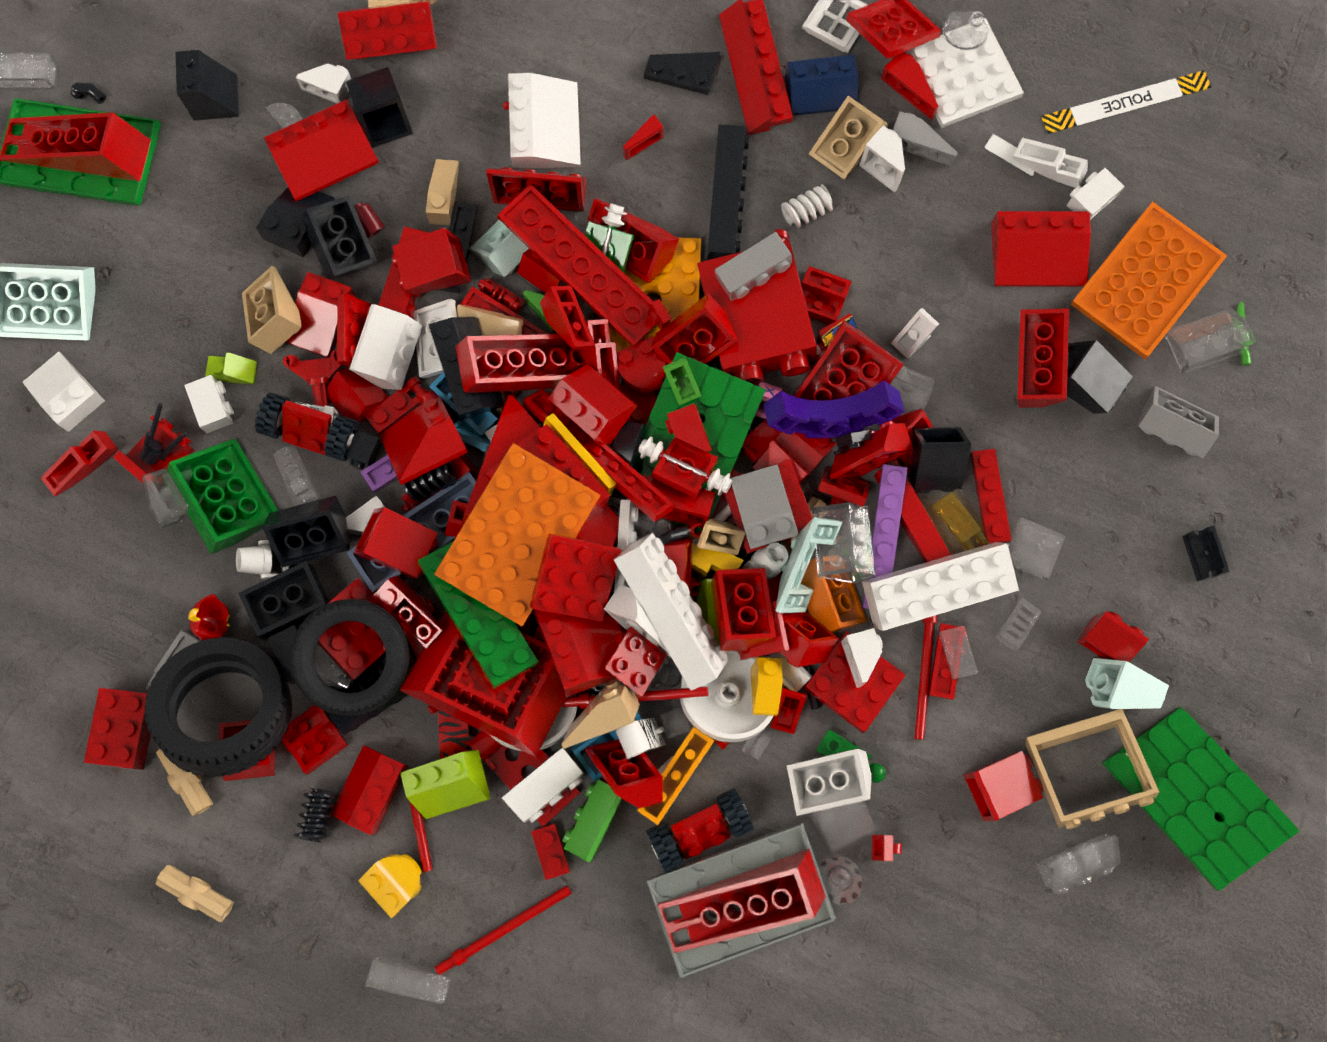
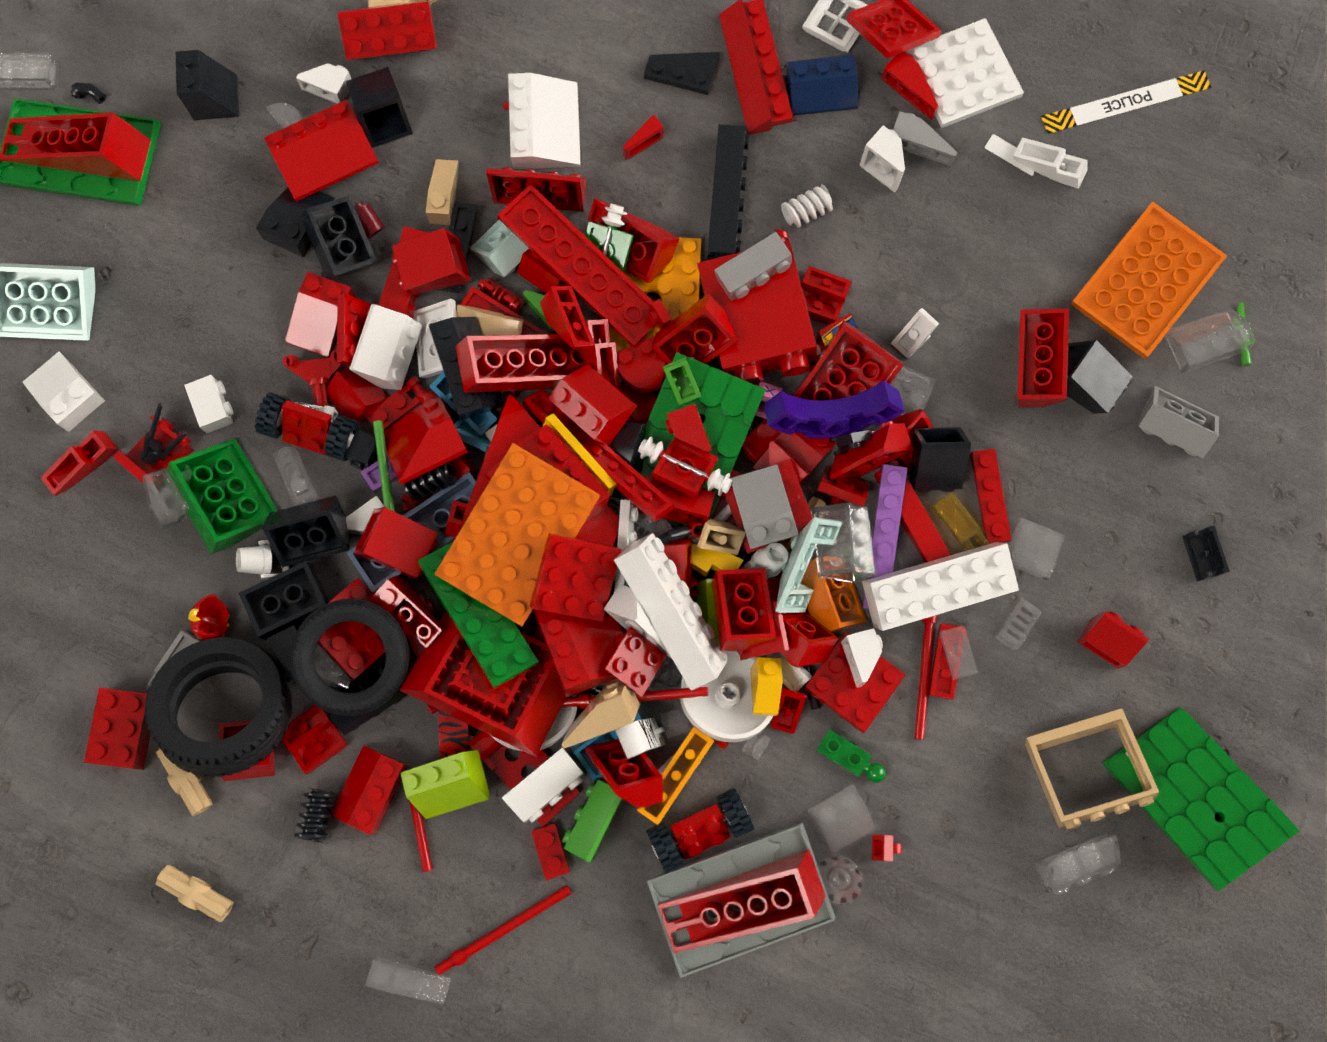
lime slope [205,352,257,385] -> none
tan slope [242,266,302,354] -> none
yellow slope [358,853,422,918] -> none
white slope [787,749,872,816] -> none
tan slope [809,96,889,180] -> none
clear dish [943,11,988,50] -> none
slope [963,751,1044,821] -> none
red slope [991,211,1091,287] -> none
white brick [1067,168,1125,220] -> none
light aqua slope [1085,658,1169,709] -> none
none -> bright green bar [373,420,395,512]

